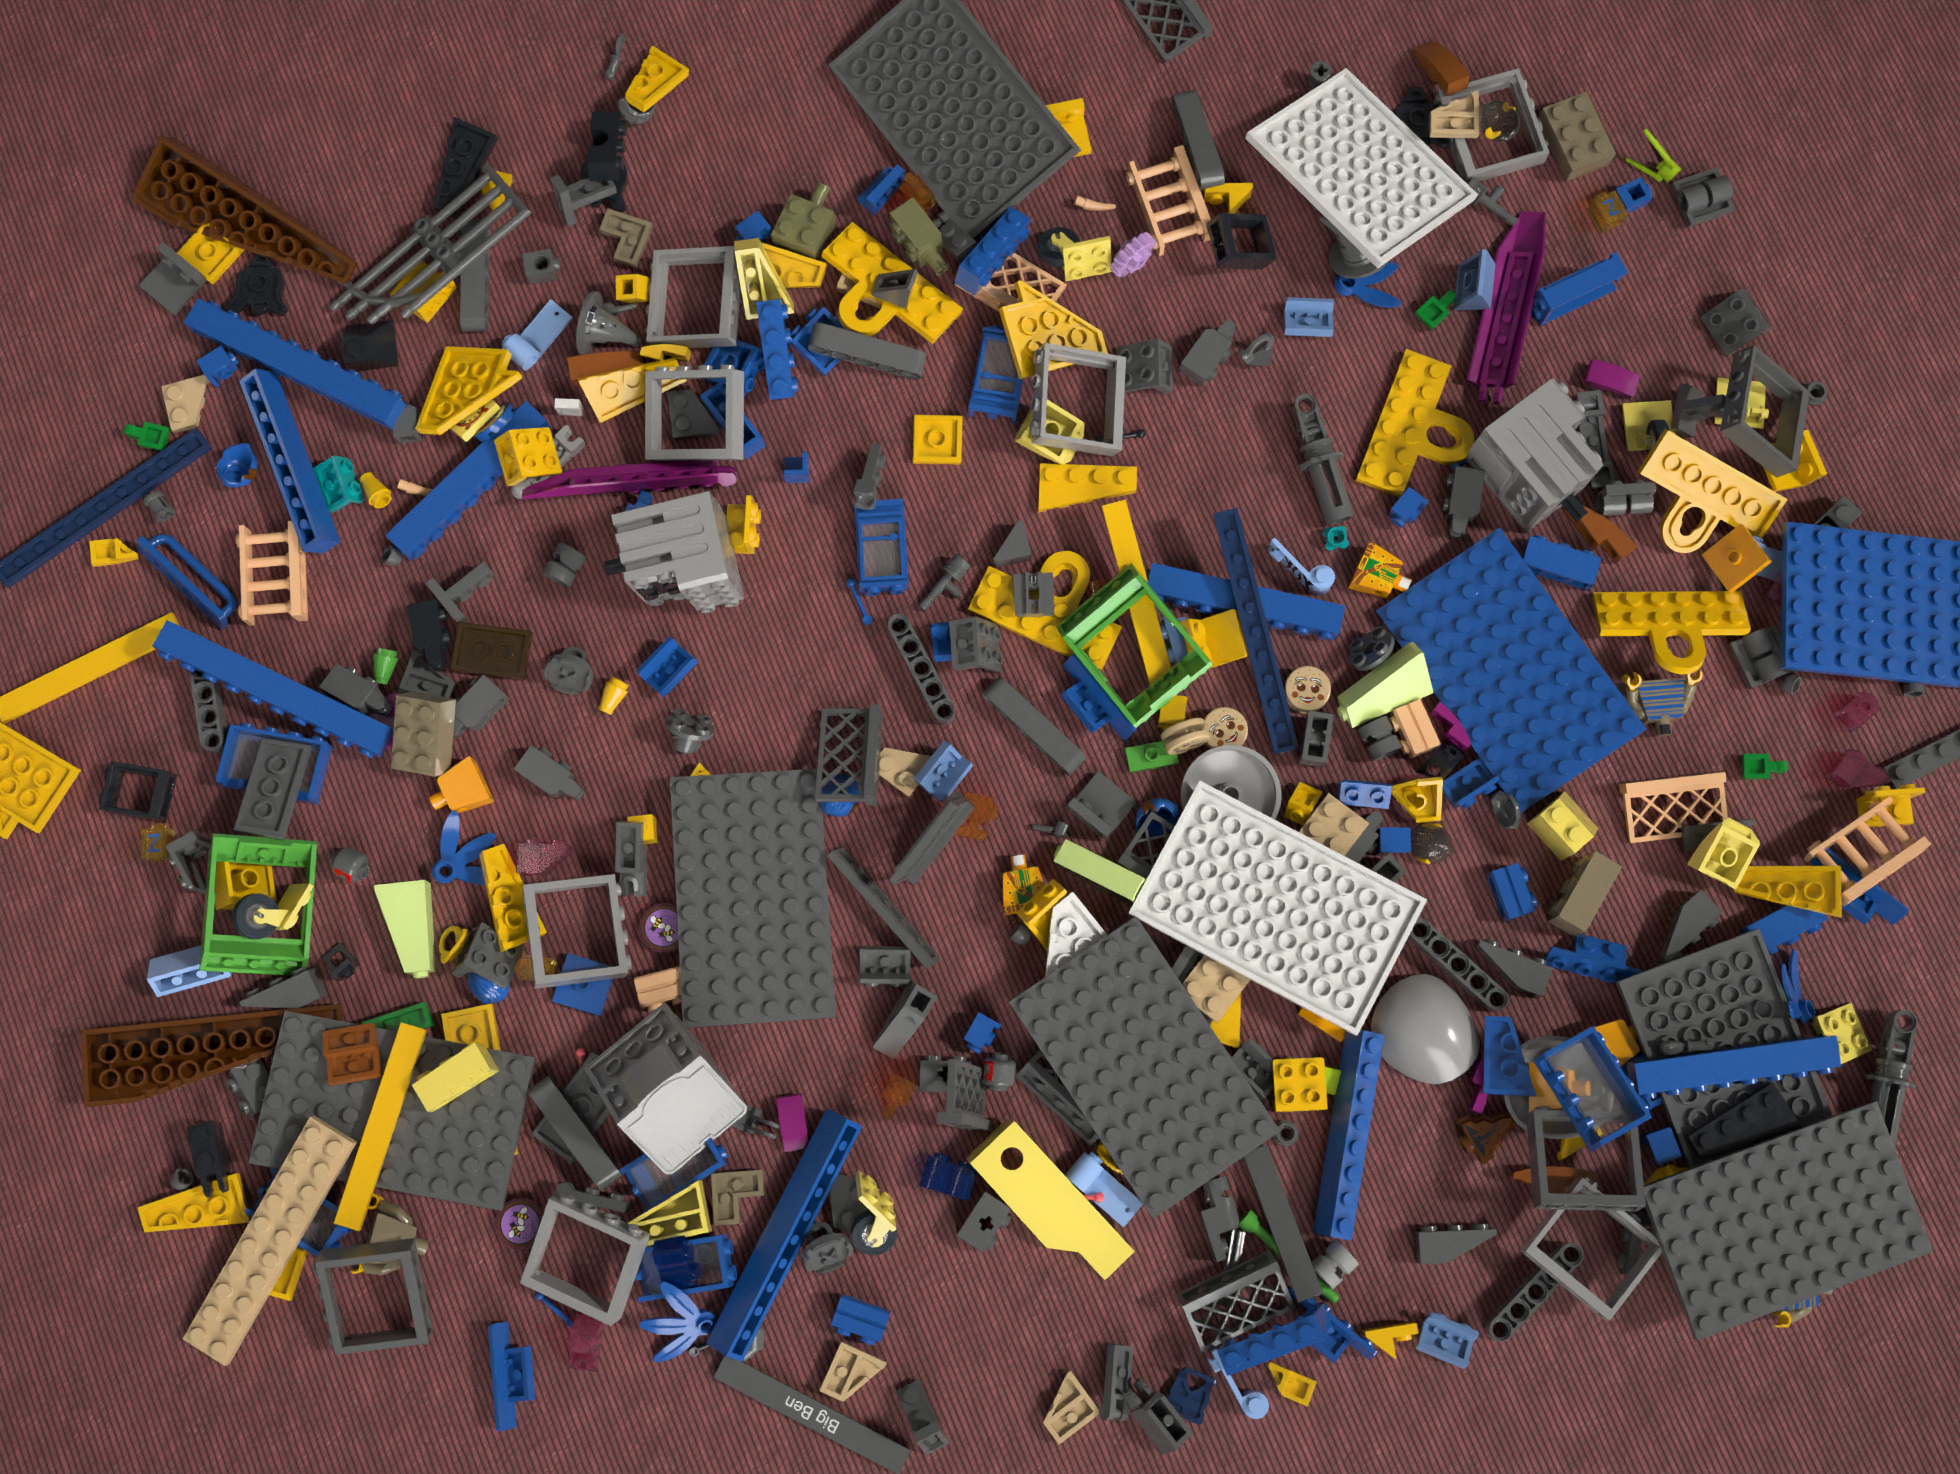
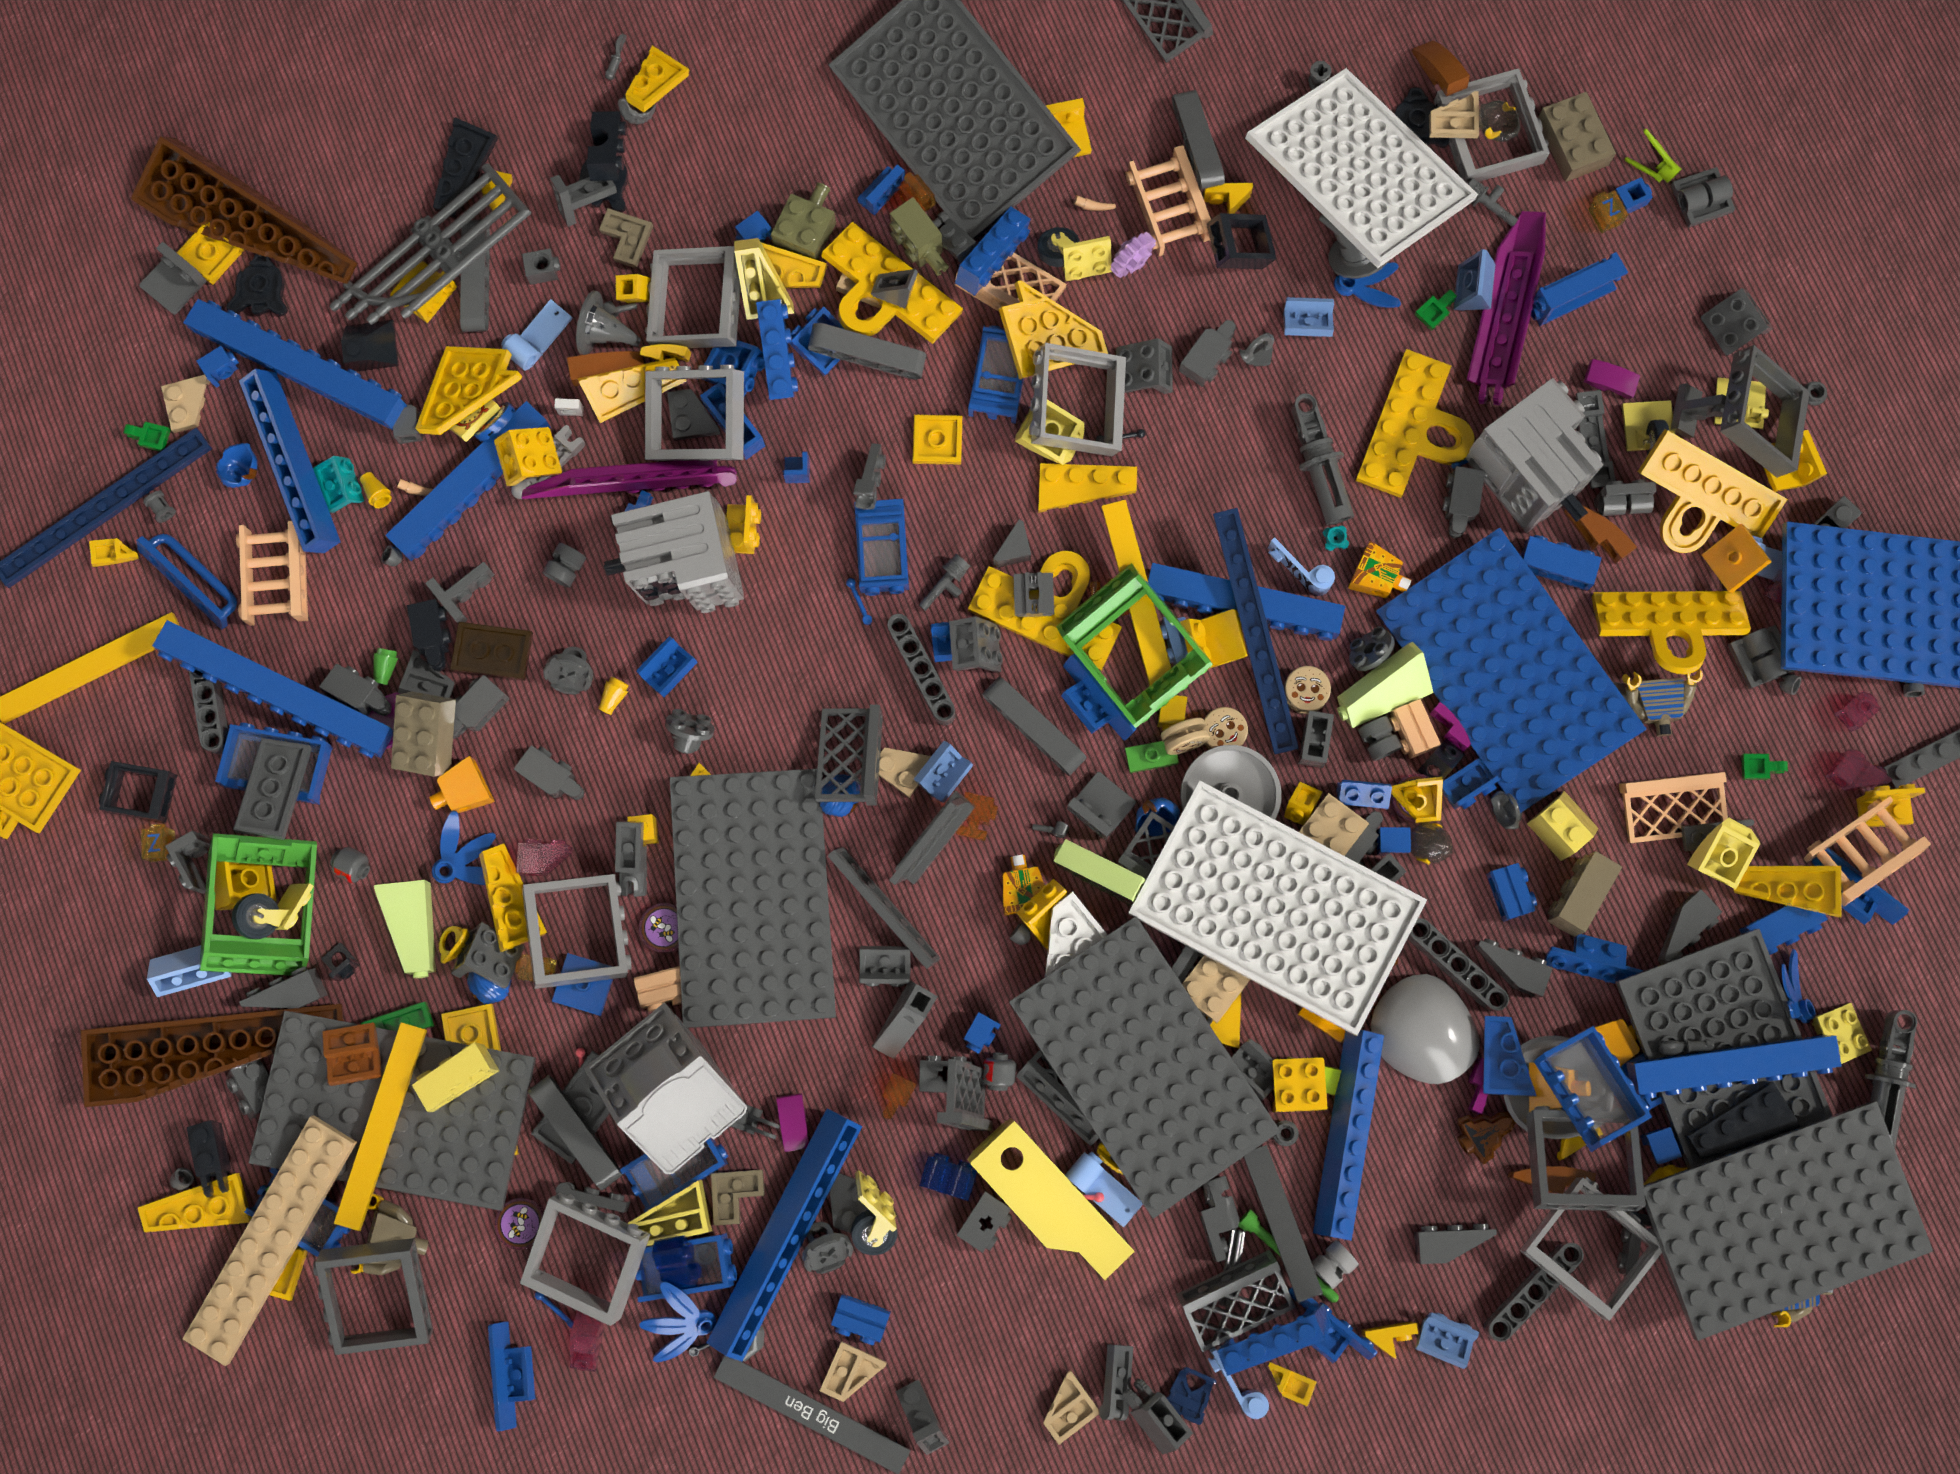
blue brick [1388,487,1429,528] -> none

